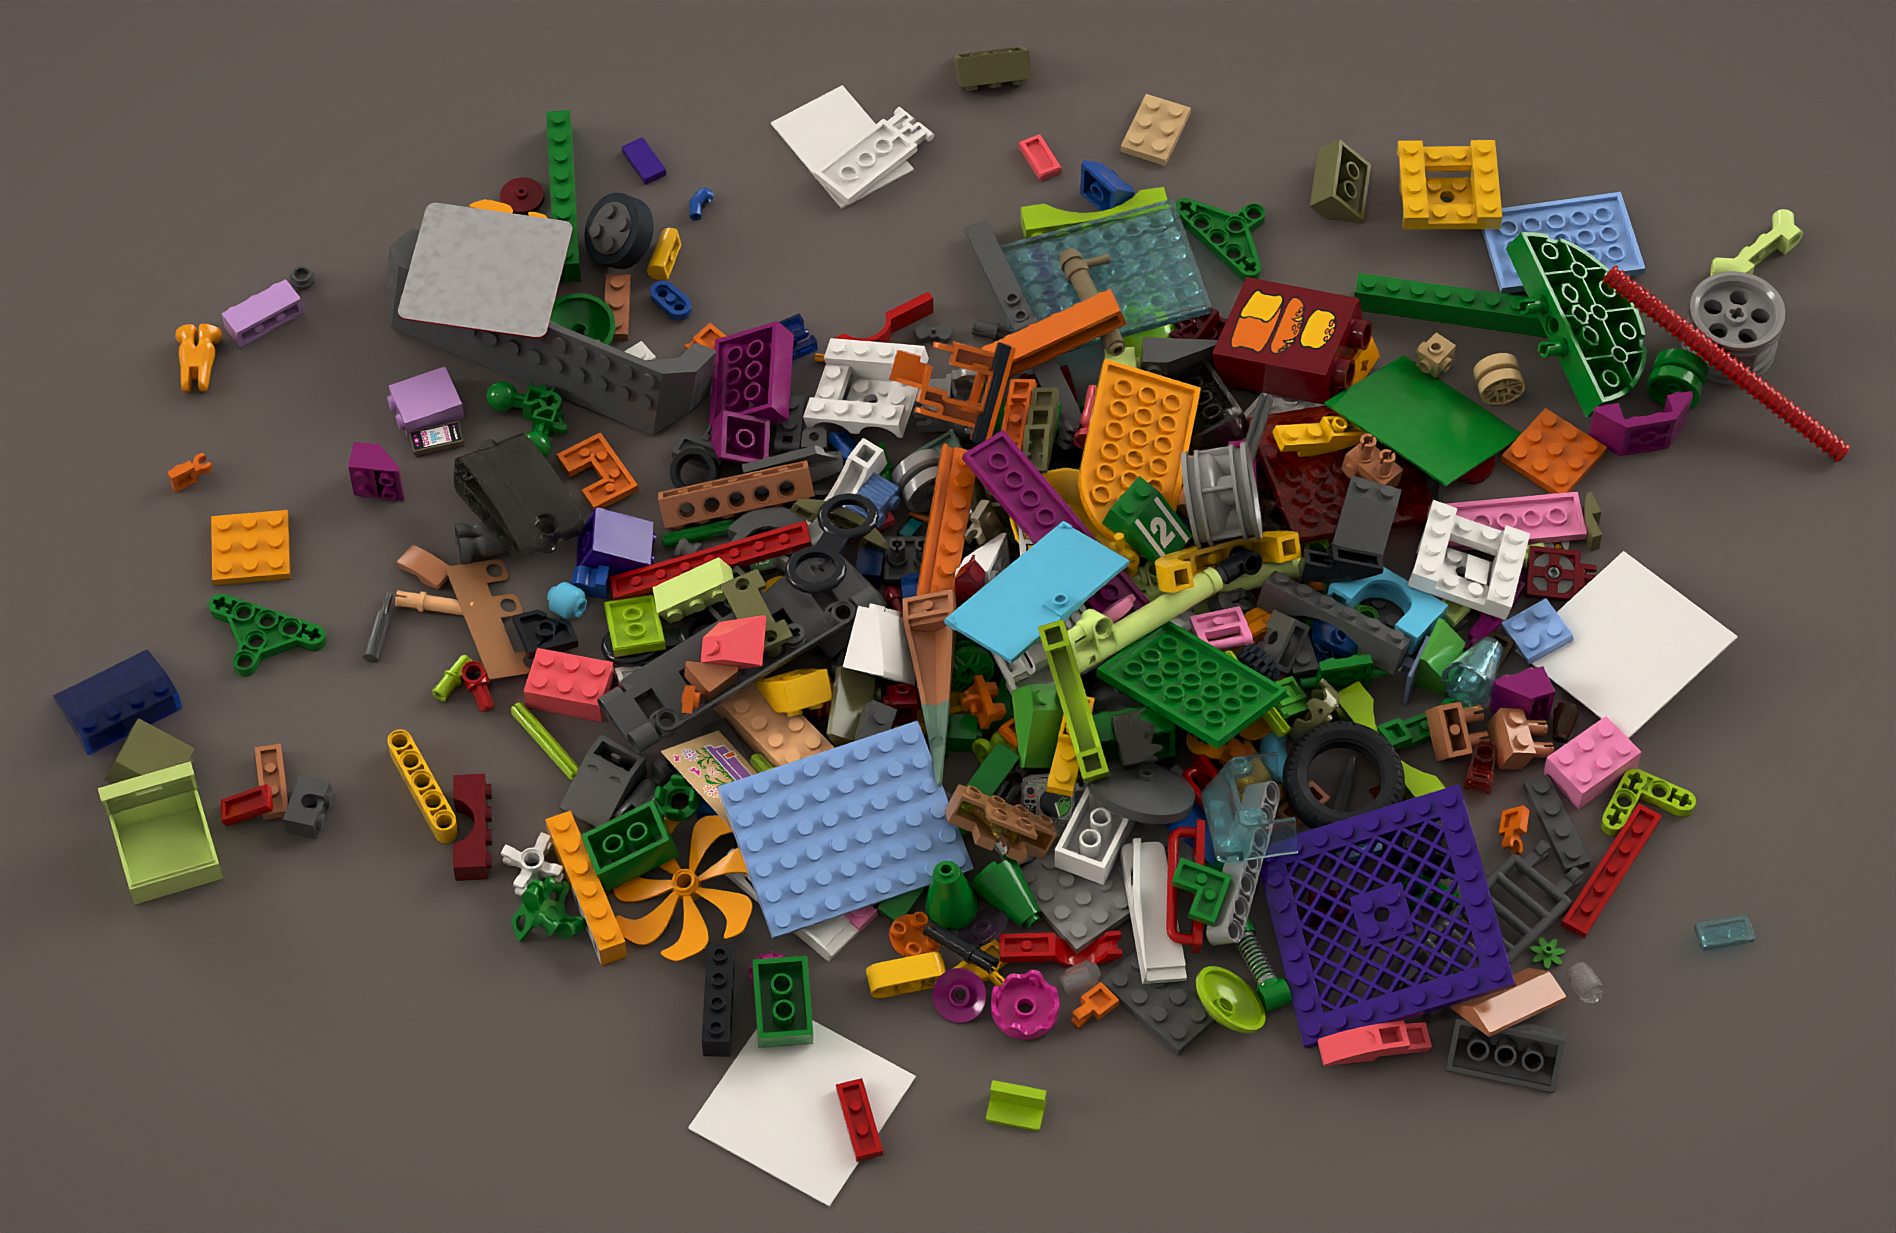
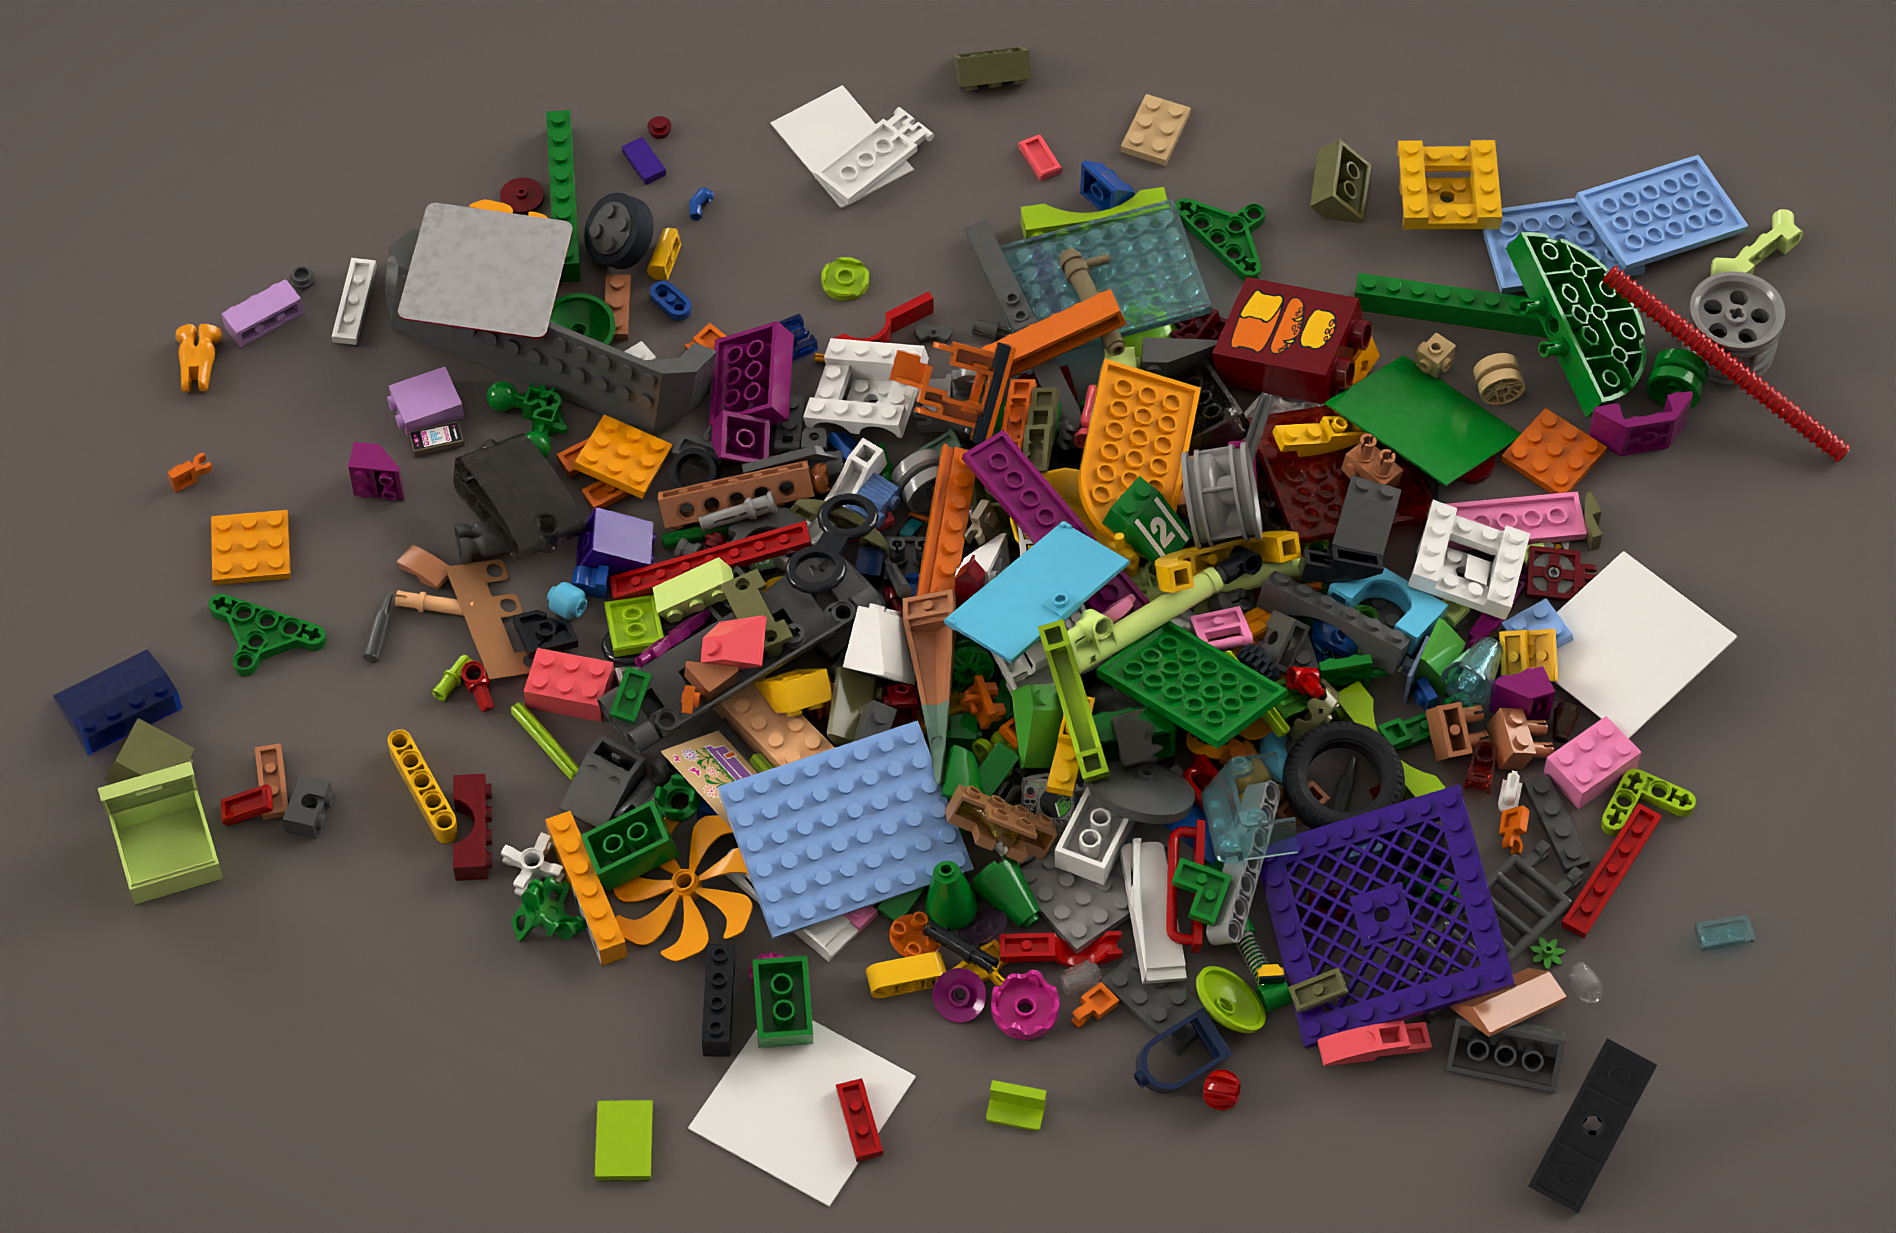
none -> white plate [331,258,377,345]
none -> light orange plate [573,414,673,499]
none -> lime tile [595,1100,653,1181]
none -> green plate [610,666,652,725]
none -> magenta piece [635,609,711,667]
none -> dark red plate [647,116,672,139]
none -> light grey pin [699,491,778,532]
none -> dark red plate [704,532,727,548]
none -> dark orange plate [810,463,831,495]
none -> lime tile [821,257,870,301]
none -> dark grey axle [883,557,912,599]
none -> green slope [940,744,984,810]
none -> dark blue window [1133,1008,1232,1093]
none -> red piece [1203,1070,1241,1111]
none -> piece [1256,964,1285,984]
none -> red axle [1285,666,1324,699]
none -> olive plate [1288,967,1349,1014]
none -> blue plate [1413,677,1438,712]
none -> white piece [1498,771,1522,812]
none -> yellow slope [1499,629,1558,682]
none -> black plate [1528,1038,1657,1213]
none -> light blue plate [1575,155,1748,271]

